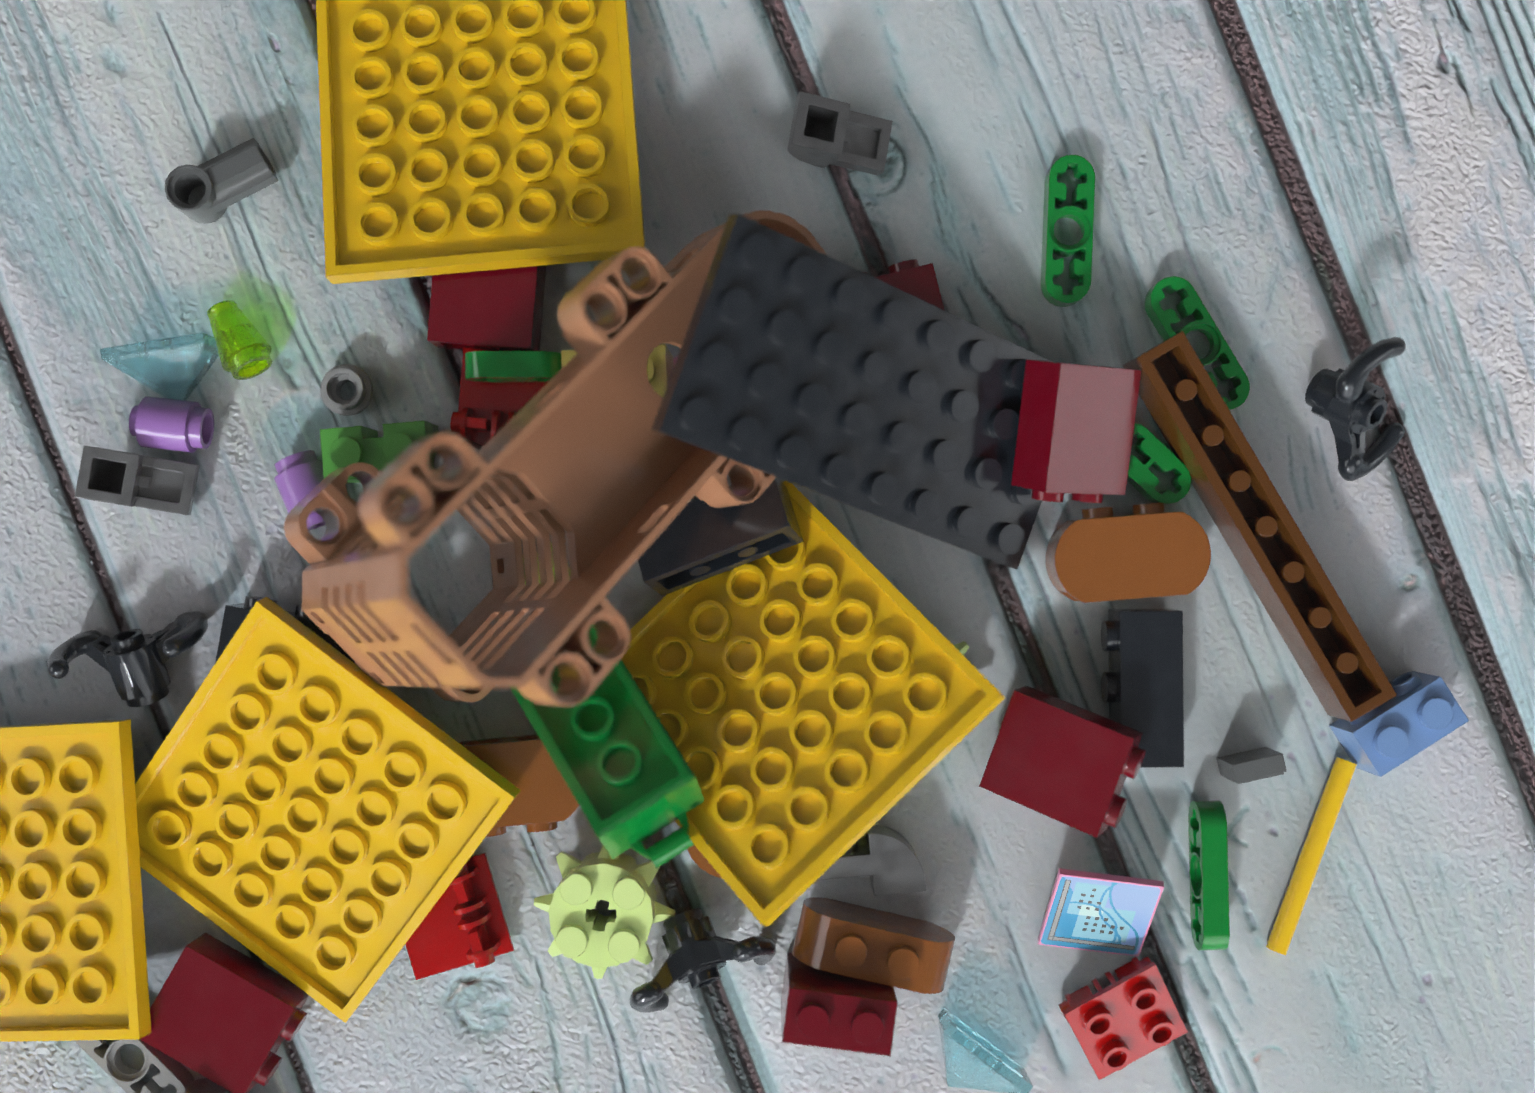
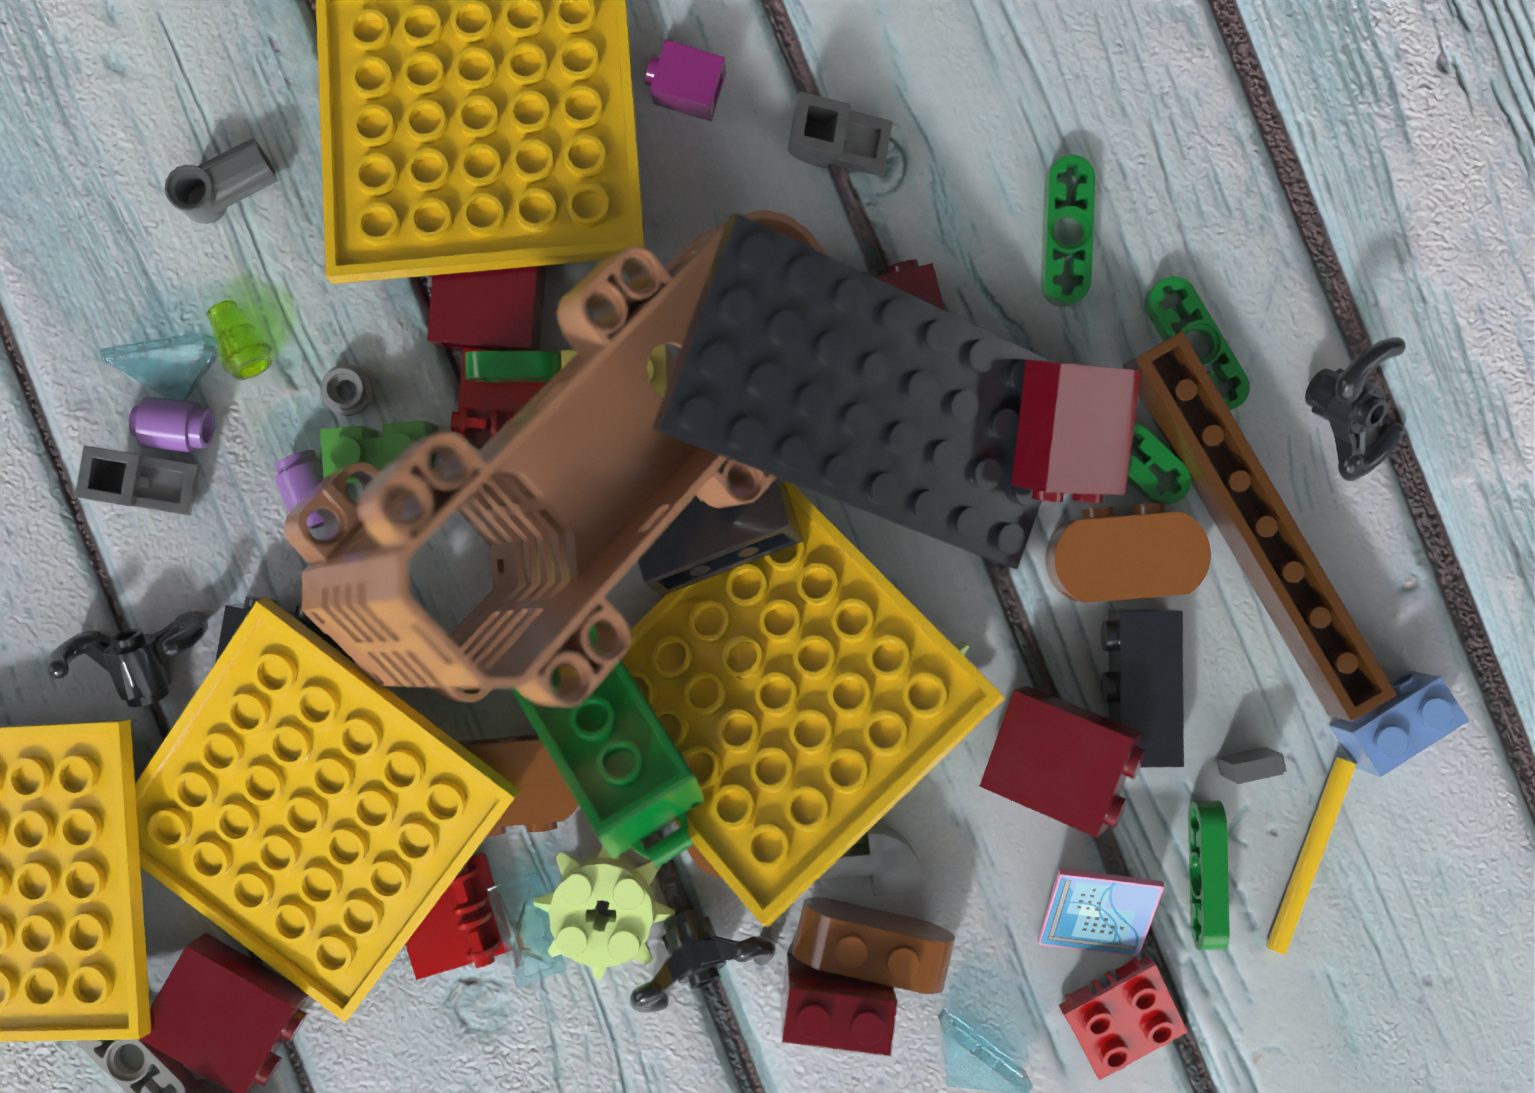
none -> clear light blue slope [487,872,566,989]
none -> magenta brick [645,39,726,122]

